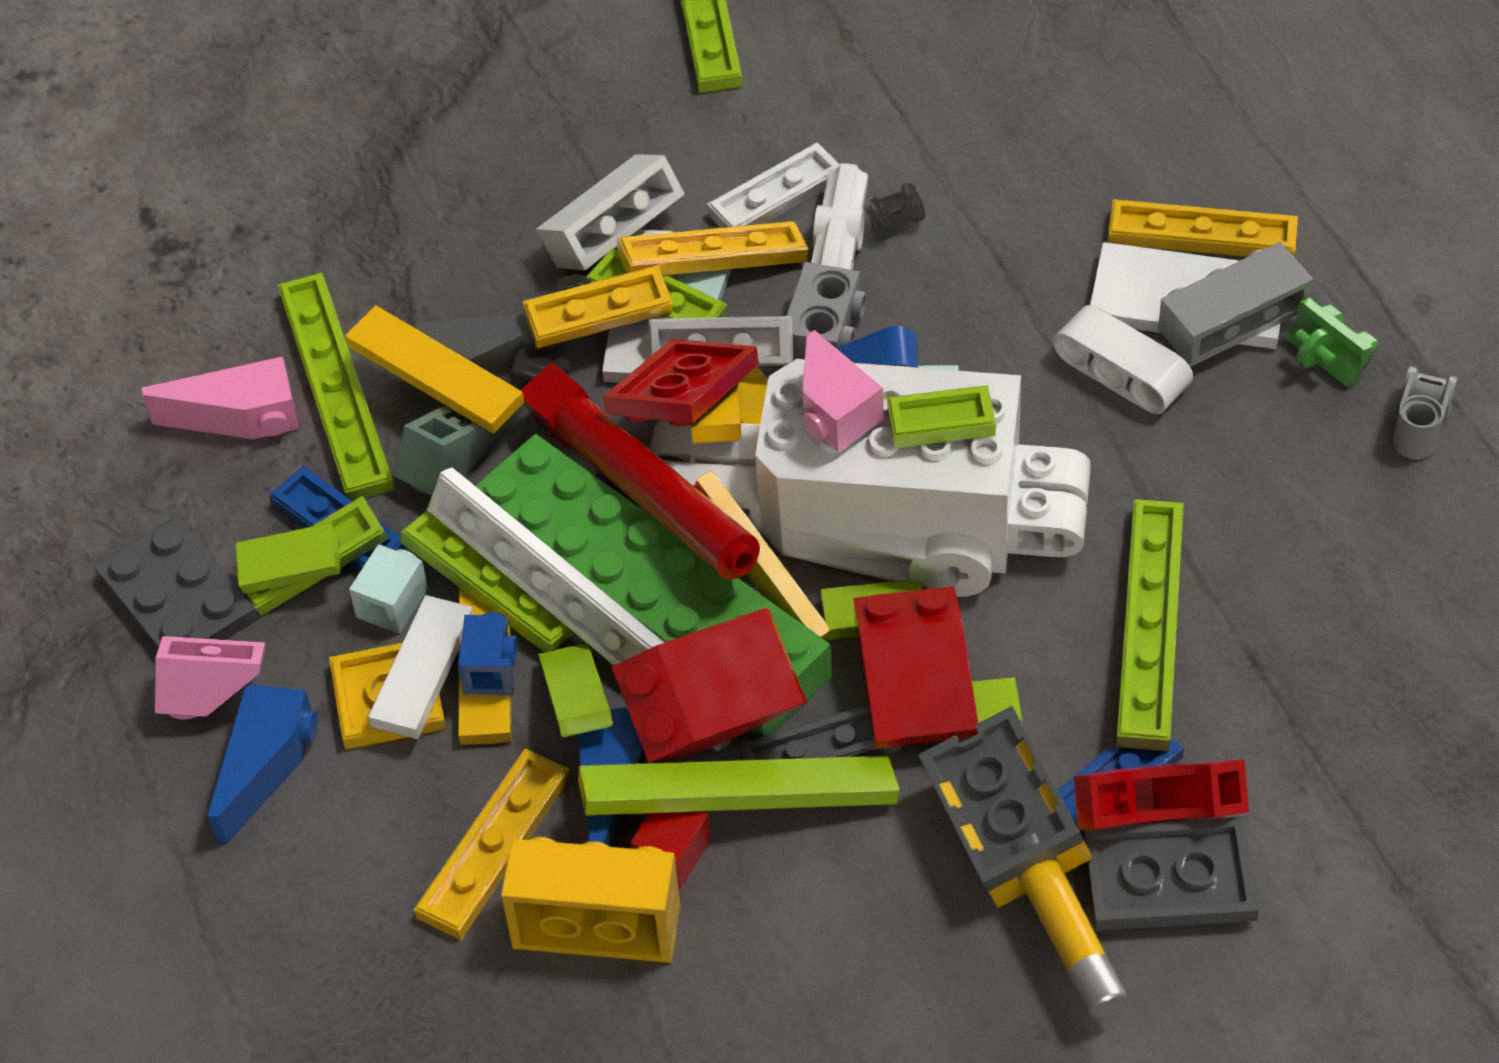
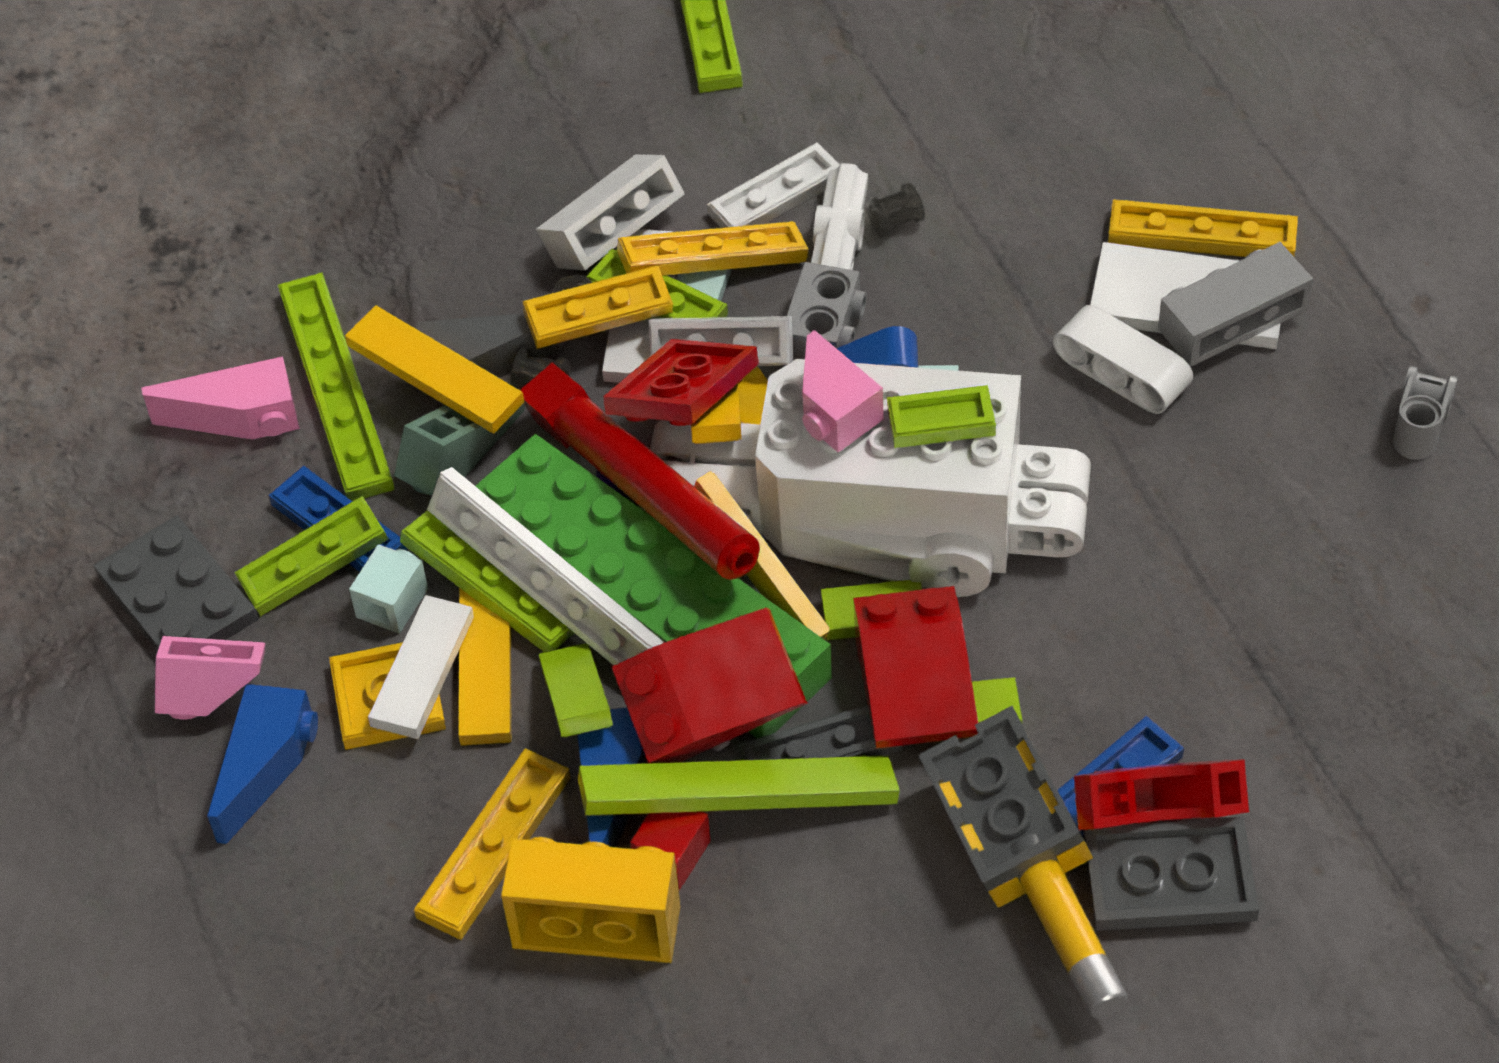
lime tile [236,523,340,594] -> none
blue brick [458,613,517,695] -> none
lime tile [1116,499,1184,751] -> none
bright green hips [1285,298,1378,388] -> none

